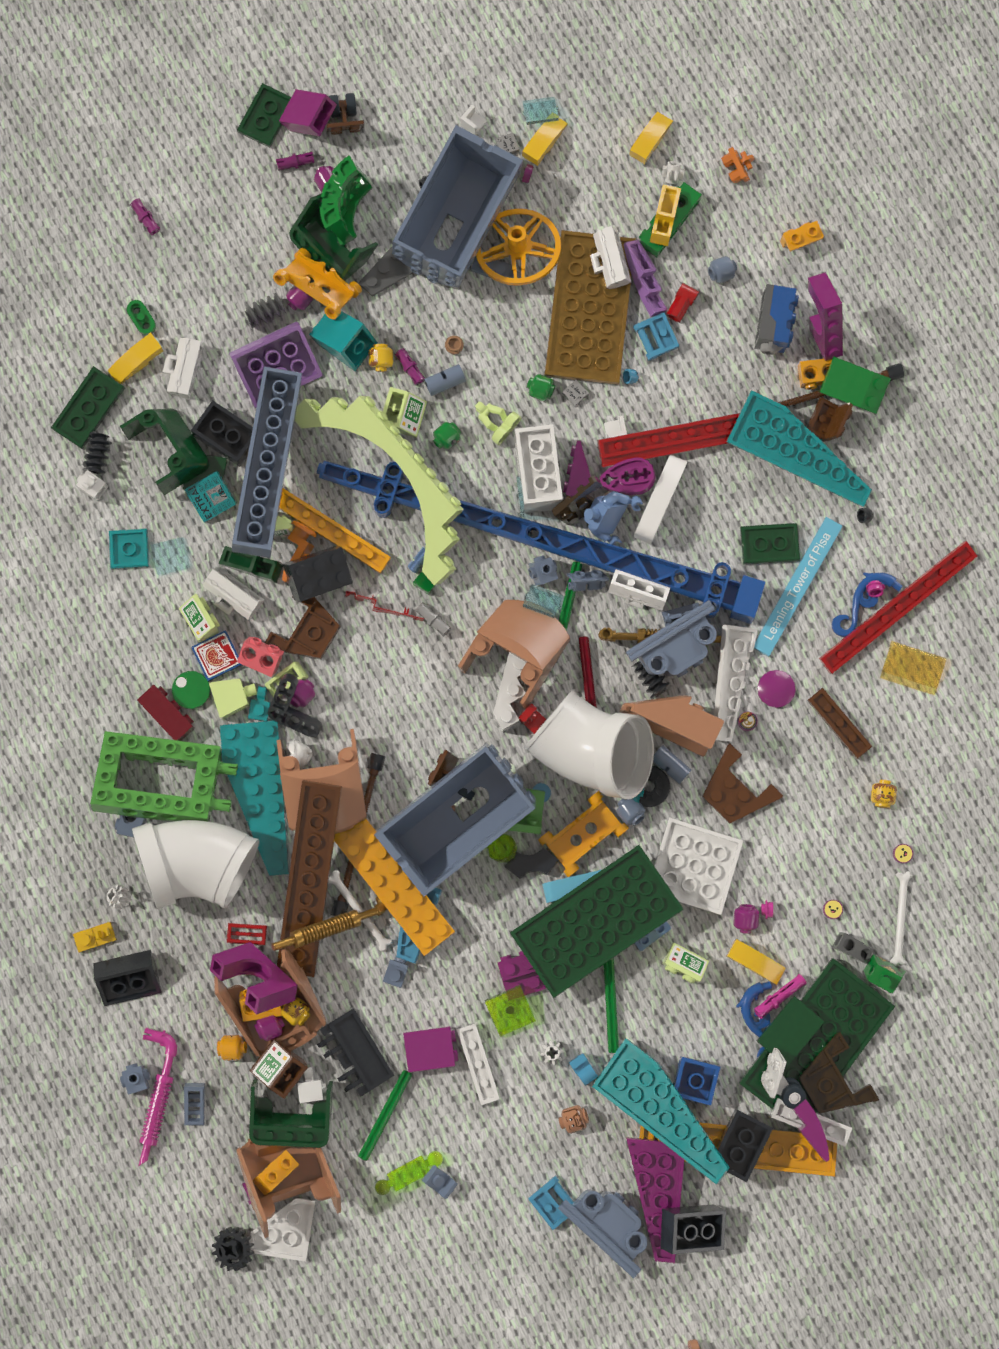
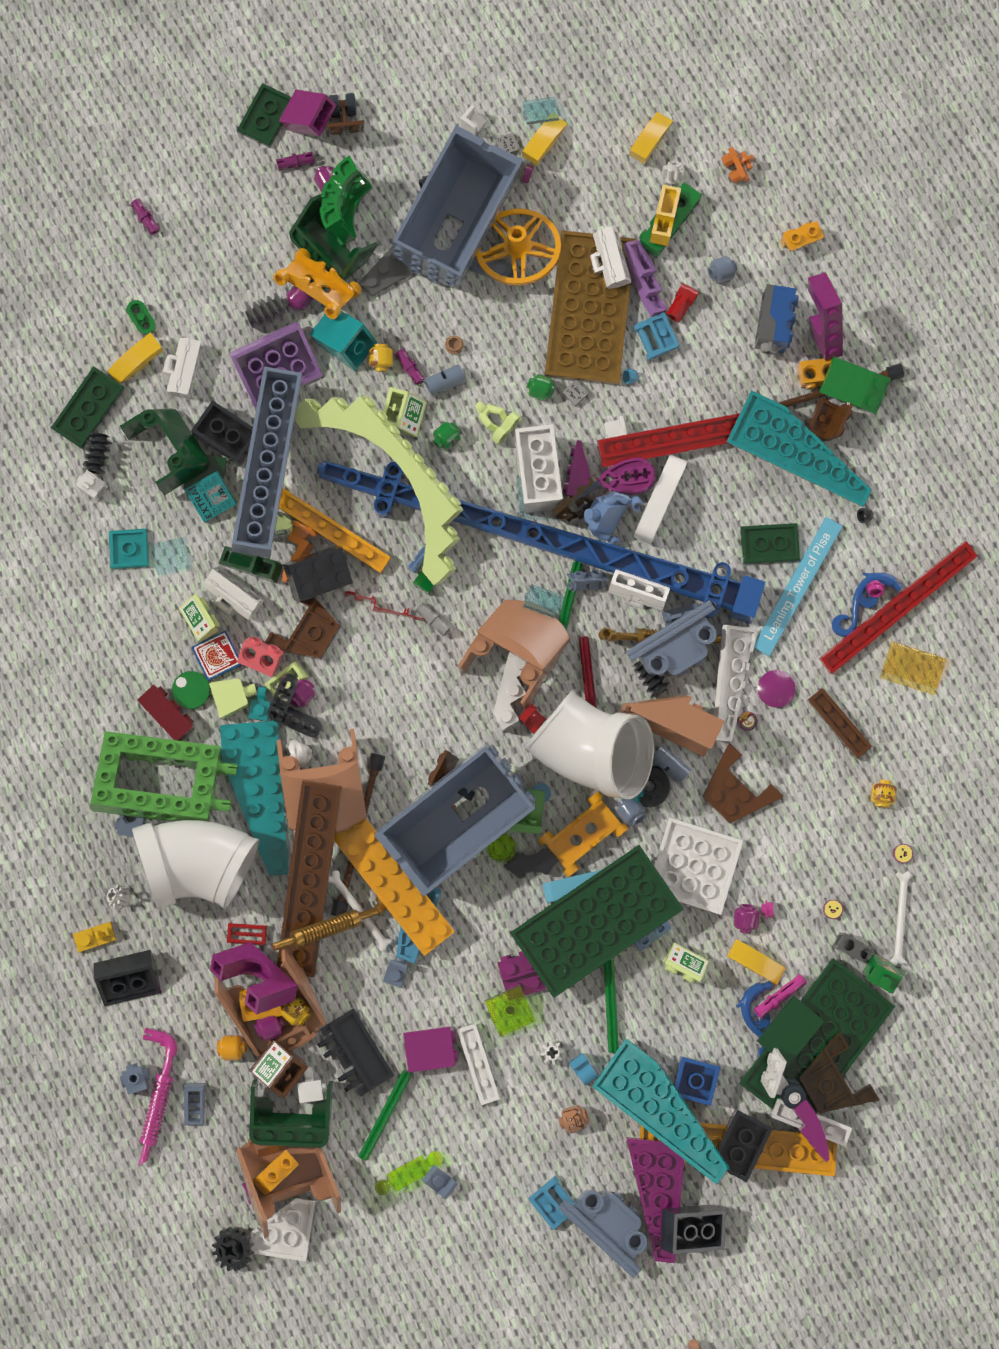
sand blue brick [528,555,558,586] -> none

